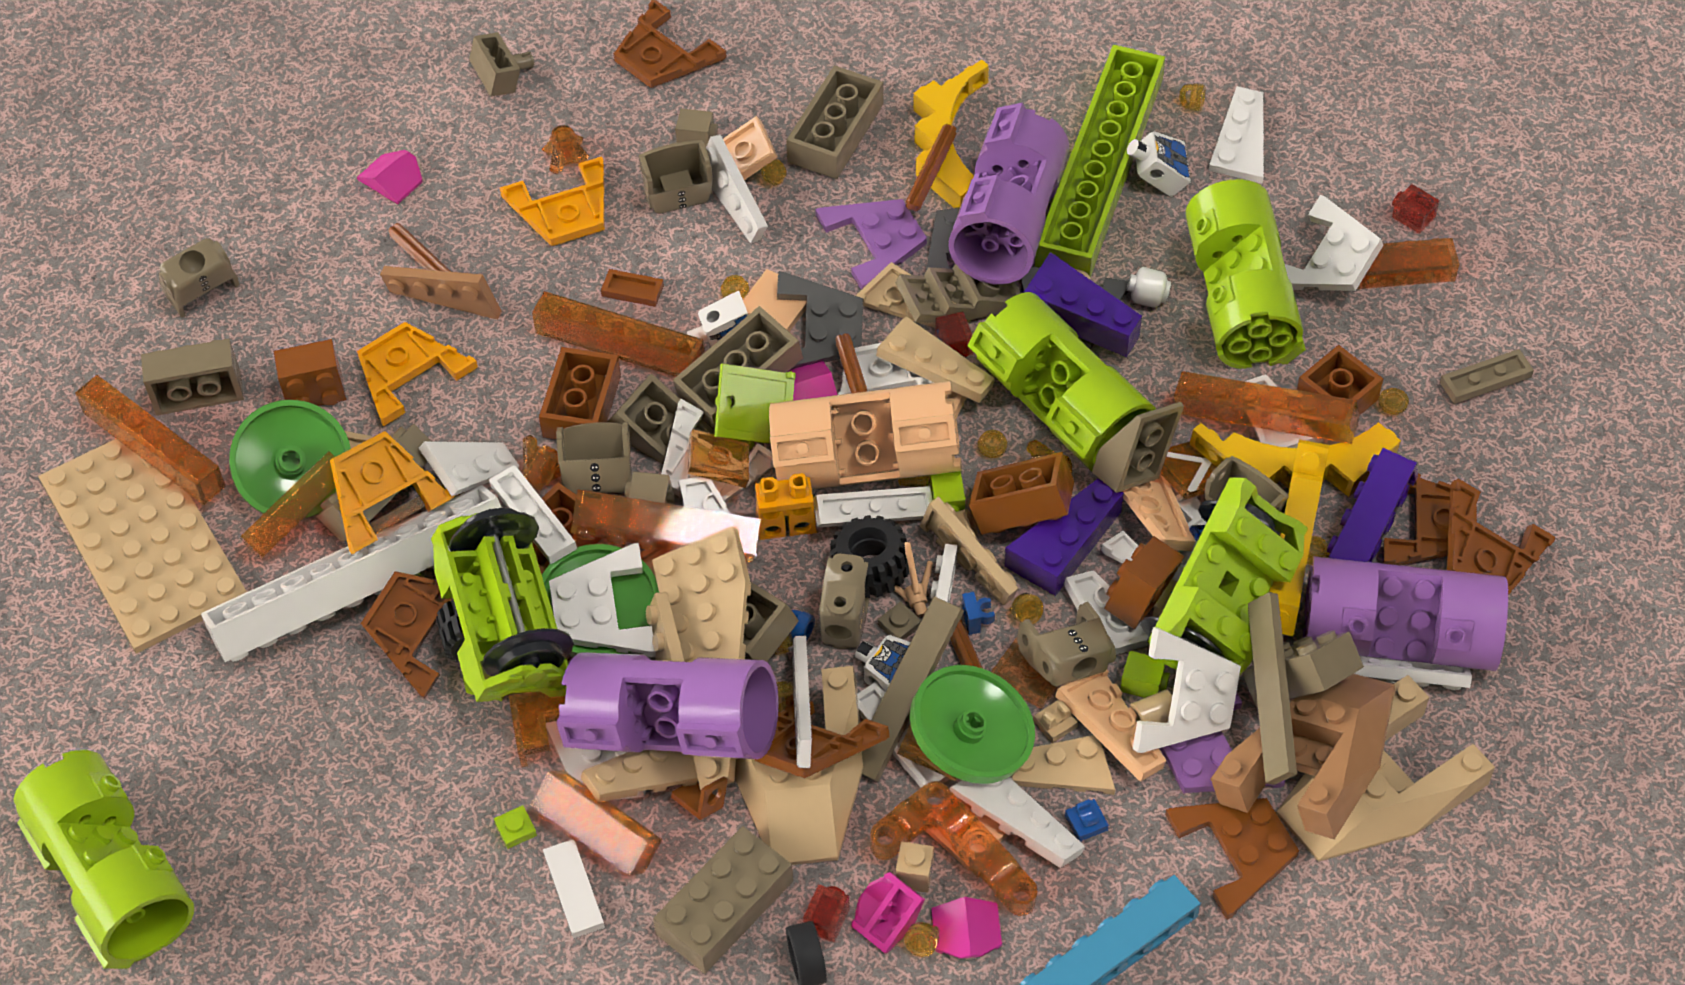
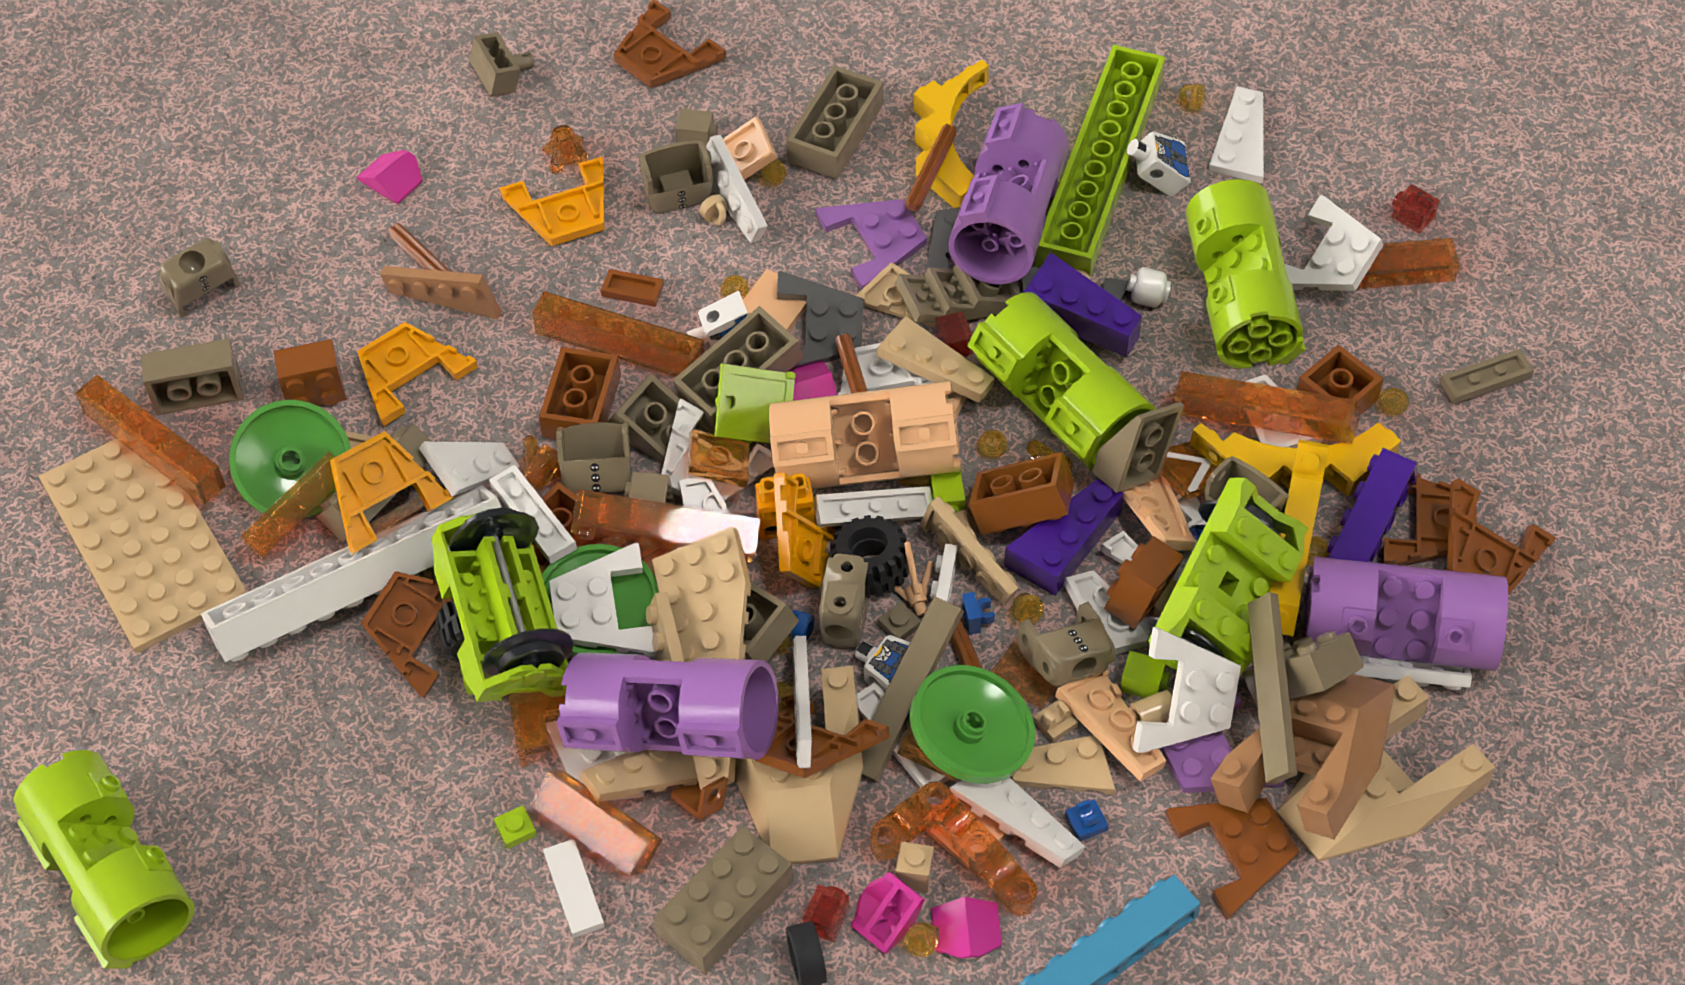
none -> tan tile [699,194,728,226]
none -> light orange wing [774,473,836,588]

